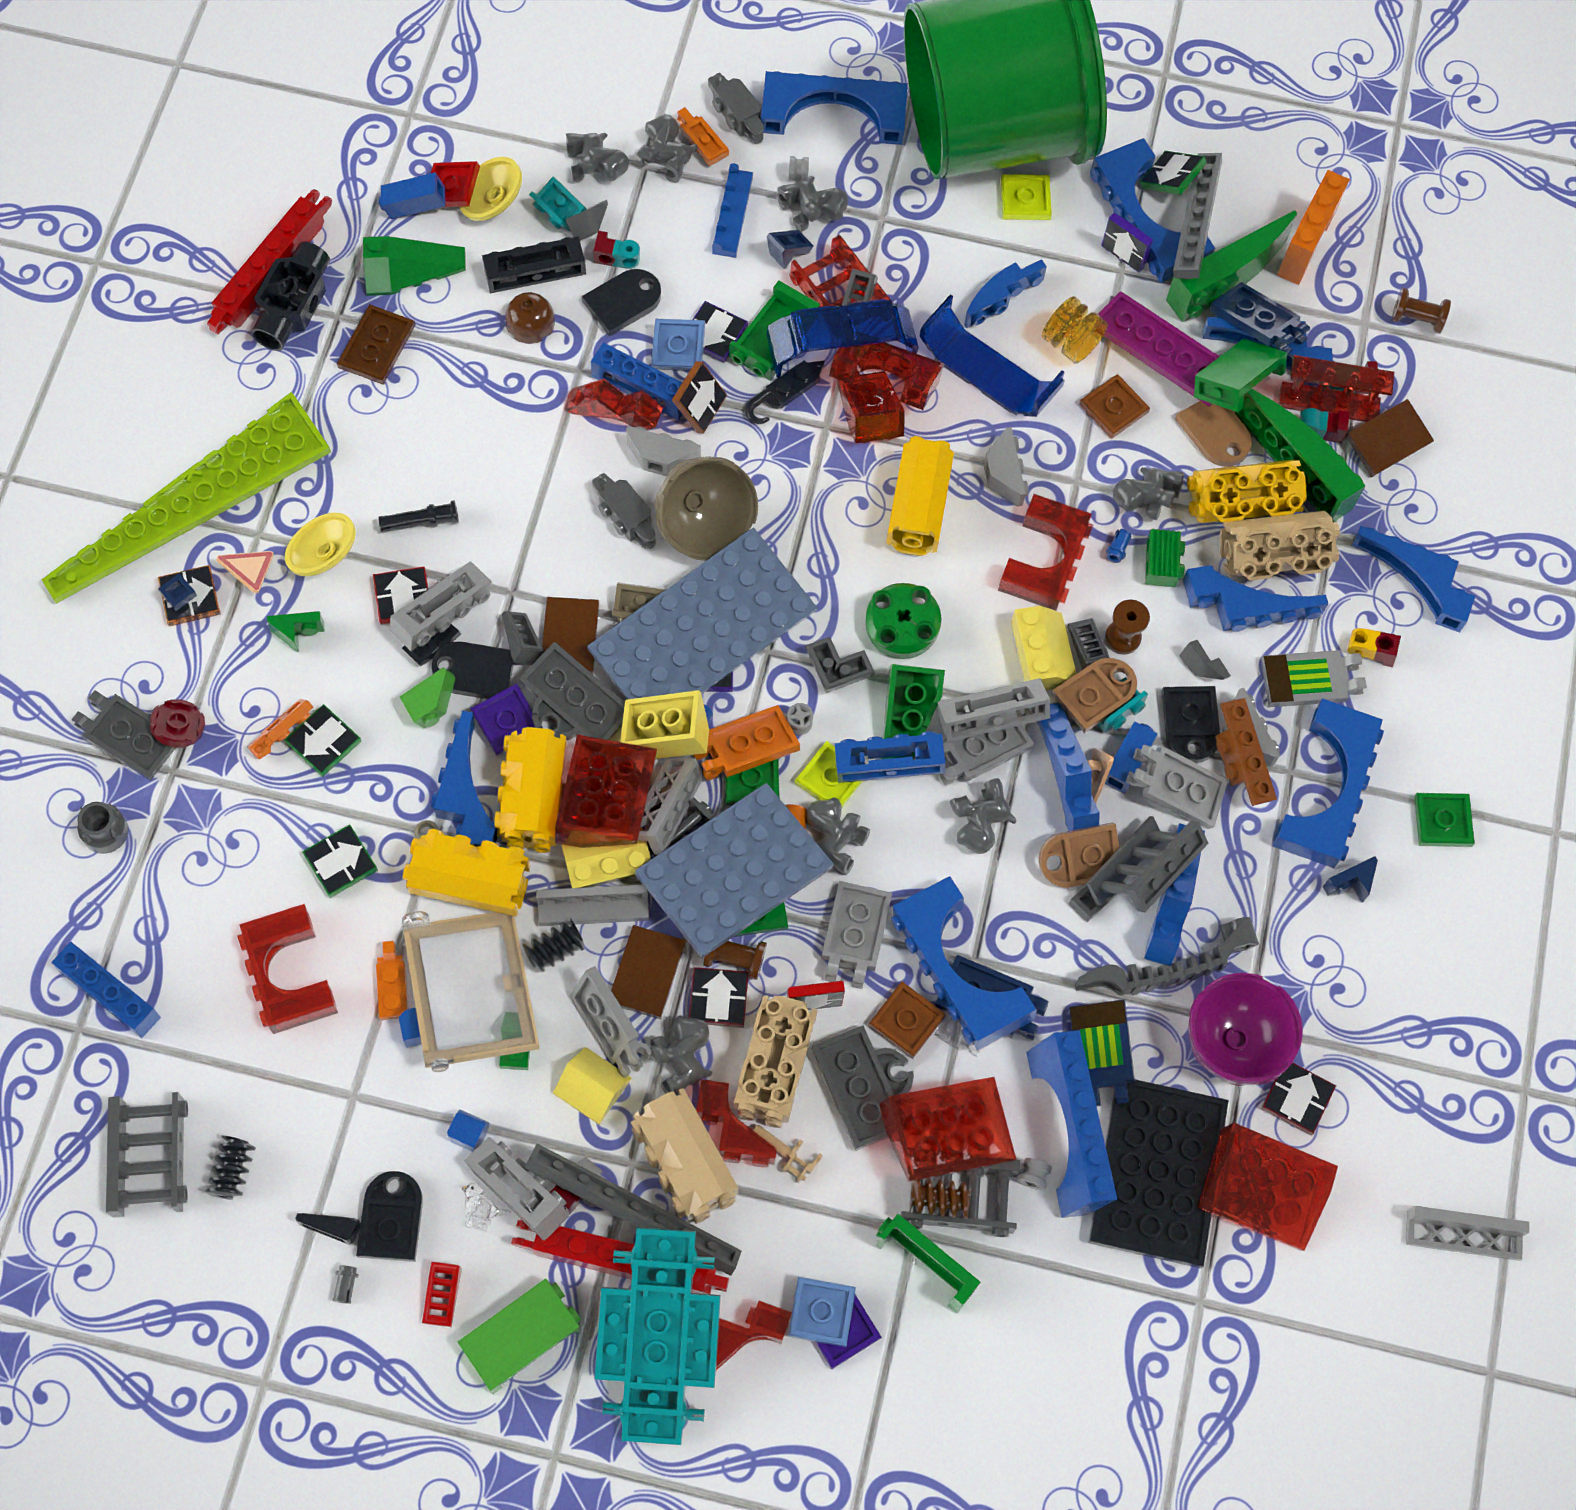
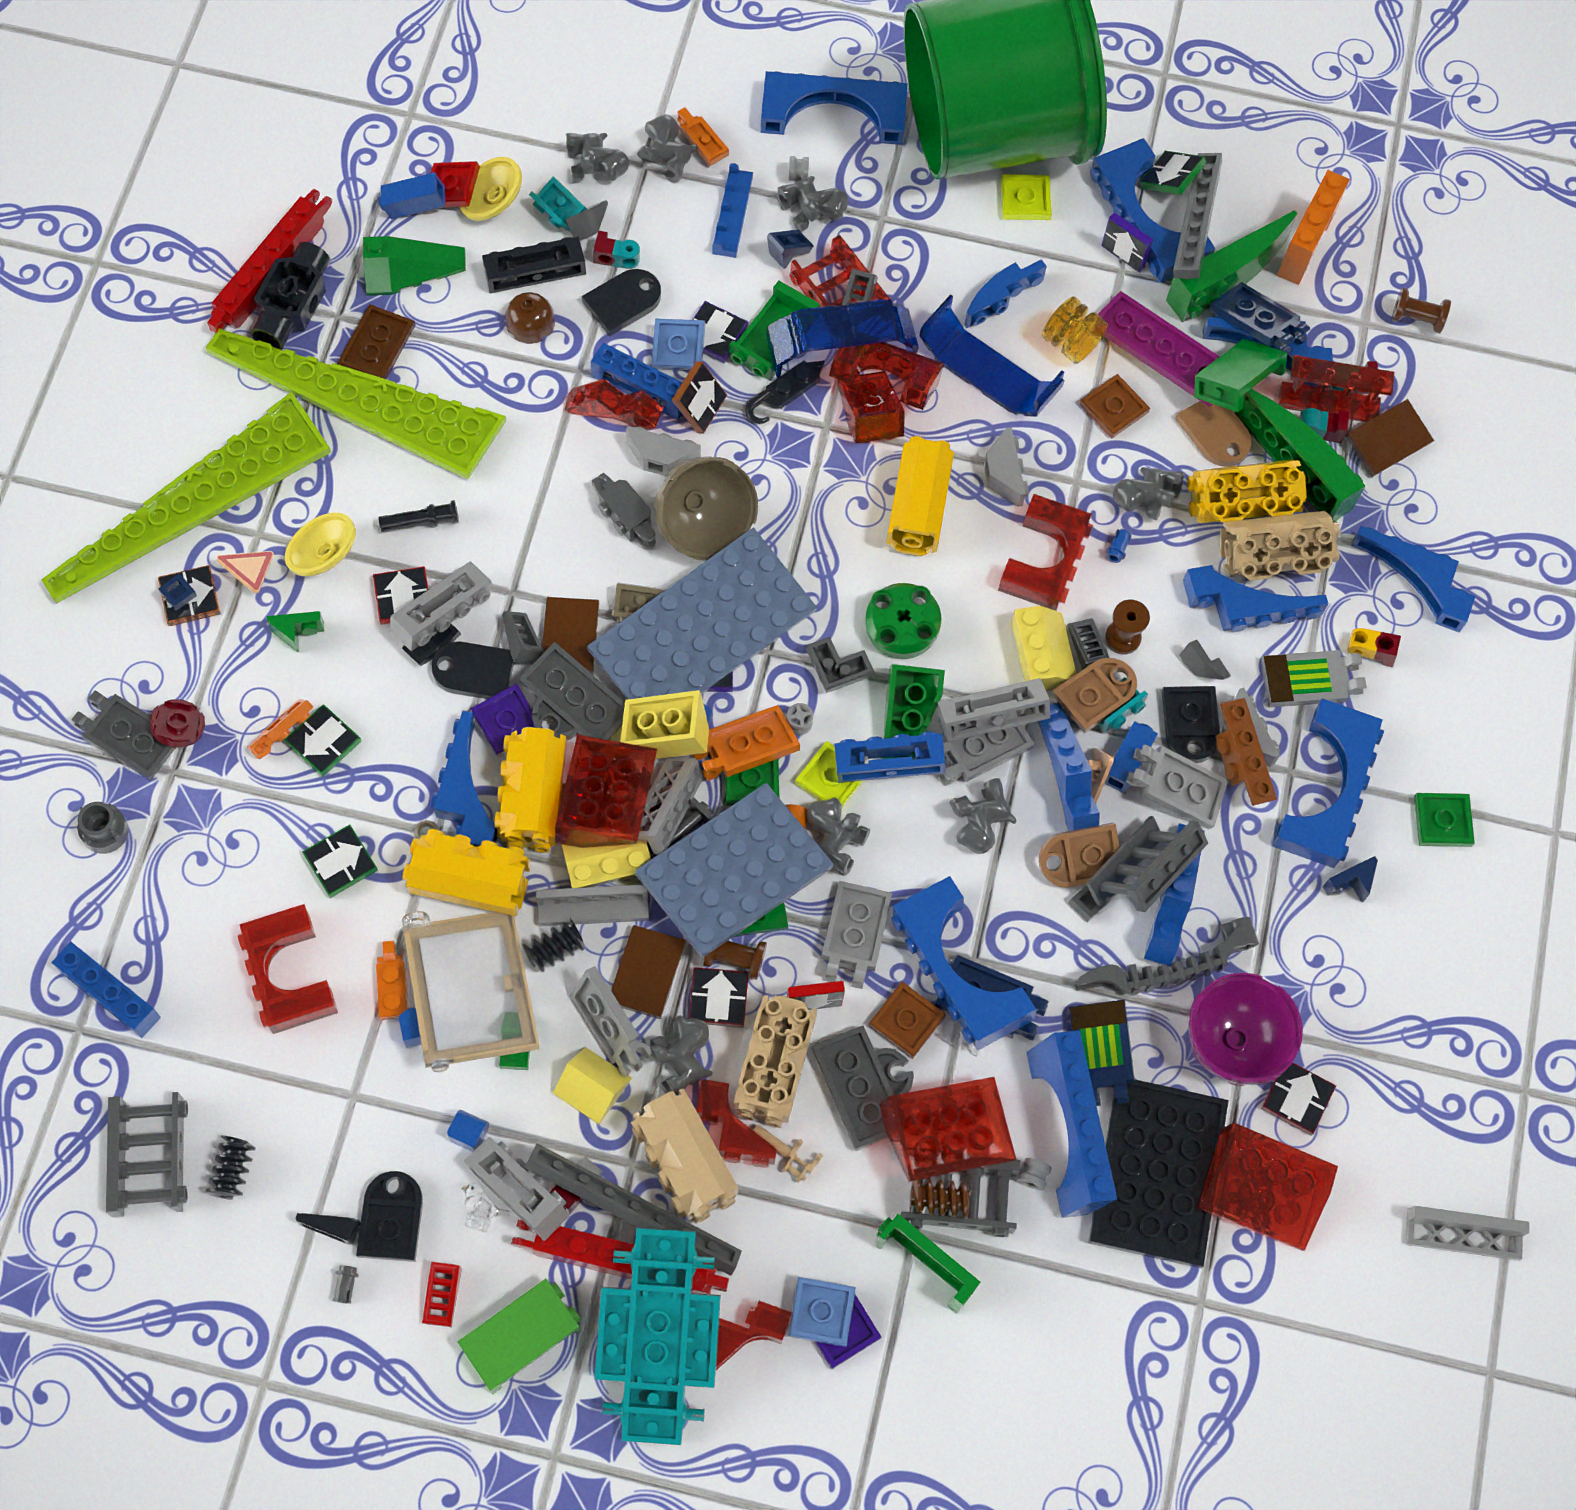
bright green slope [400,667,455,728] -> none
dark grey hinge [708,72,764,144] -> none
green brick [1145,528,1185,587] -> none
none -> lime wing [205,329,507,480]

